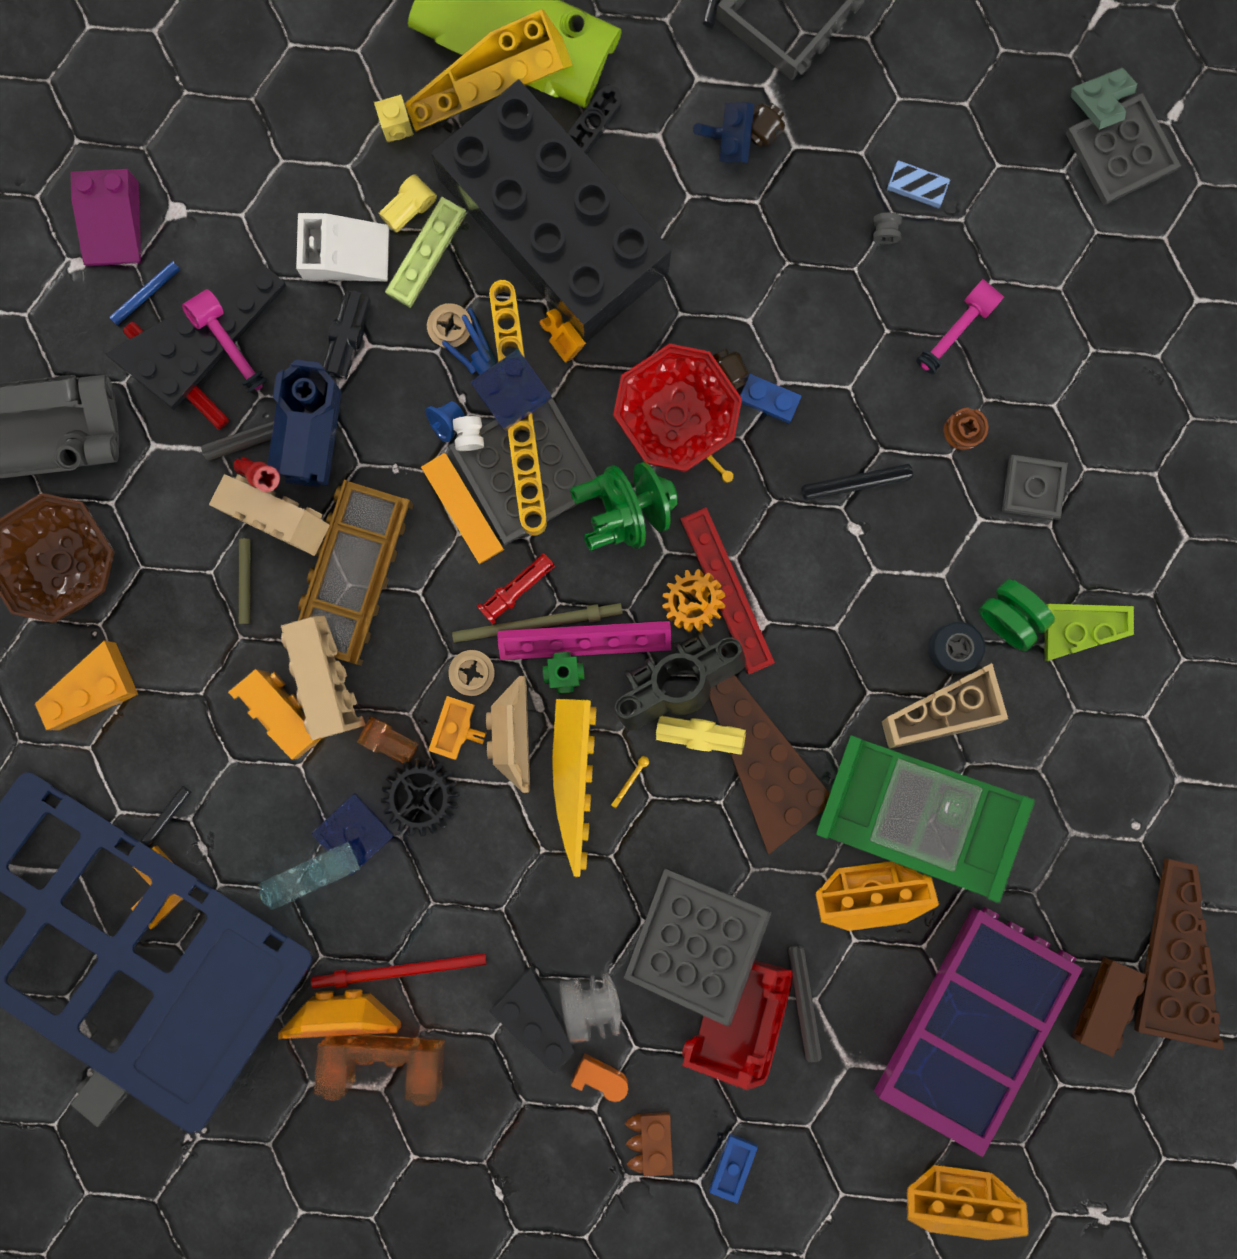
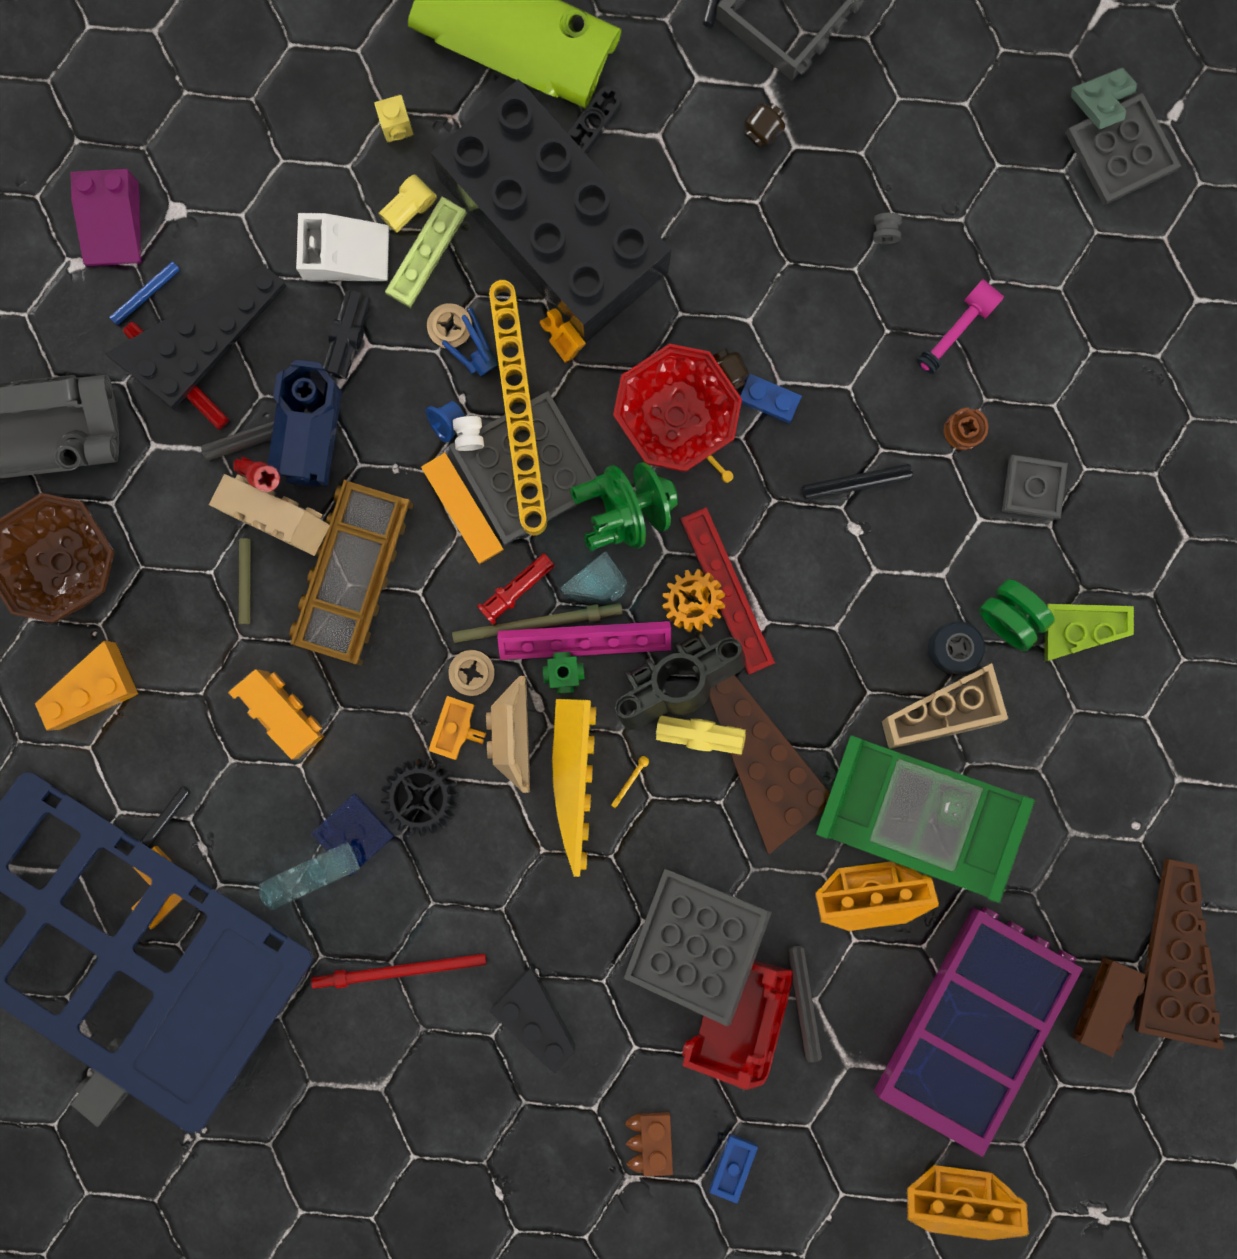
dark pink piece [182,289,268,393] -> none
light orange wedge [278,989,401,1039] -> none
tan wedge [281,616,366,740] -> none
clear orange plate [314,1035,445,1105] -> none
clear orange piece [356,716,419,764] -> none
yellow wedge [405,9,573,131] -> none
clear blue plate [470,349,552,431] -> none
clear wheel [560,972,622,1044] -> none
orange leg [571,1053,628,1102] -> none
dark blue plate [693,102,754,163] -> none
light blue tile [887,161,950,208] -> none
none -> clear light blue slope [560,552,627,602]

